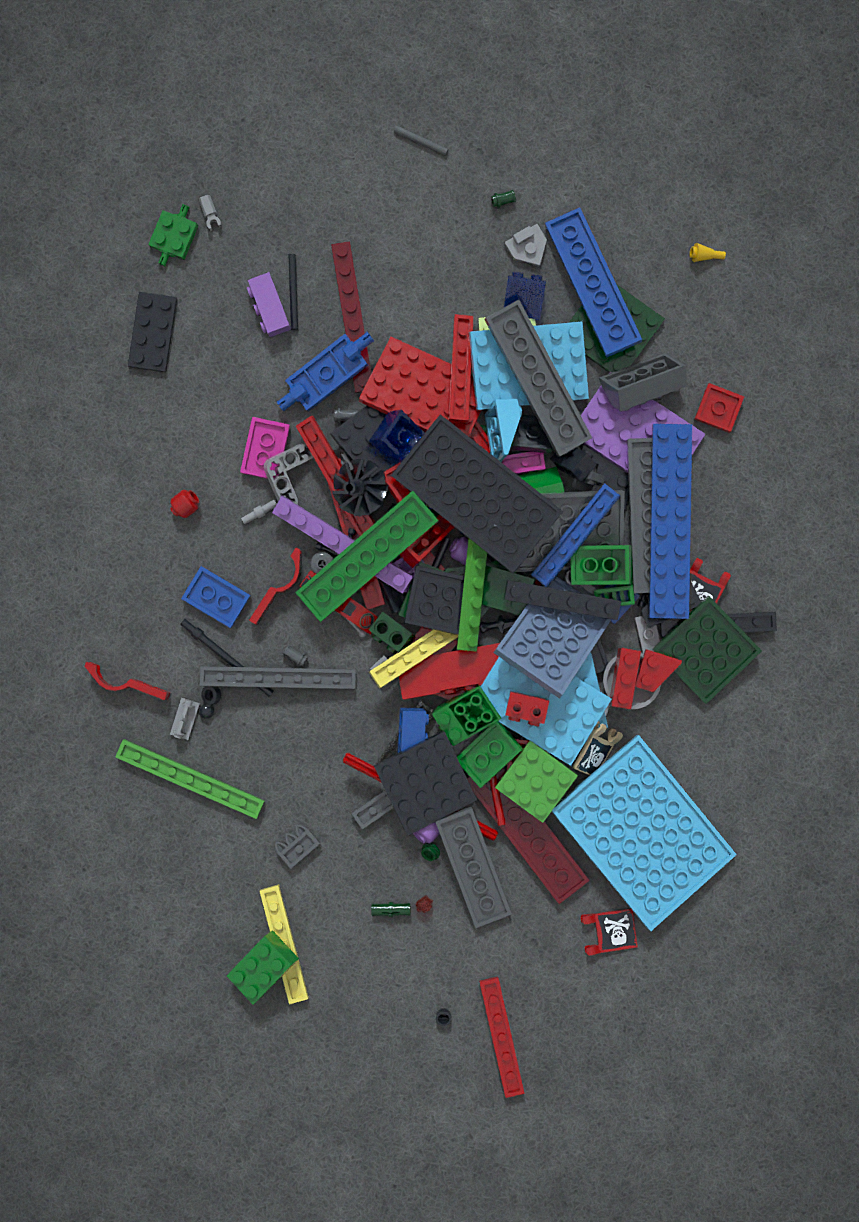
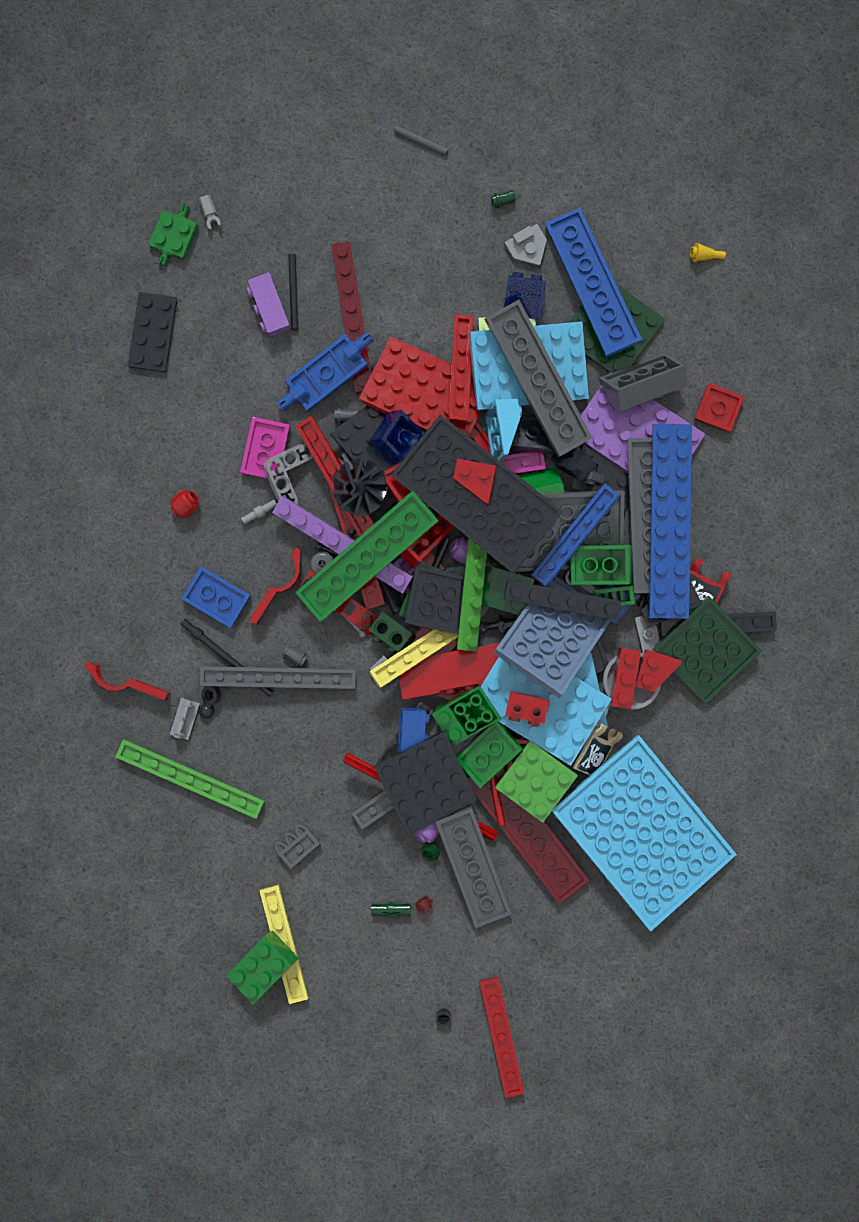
flag [581,909,637,956] -> none
none -> red wing [453,459,496,504]

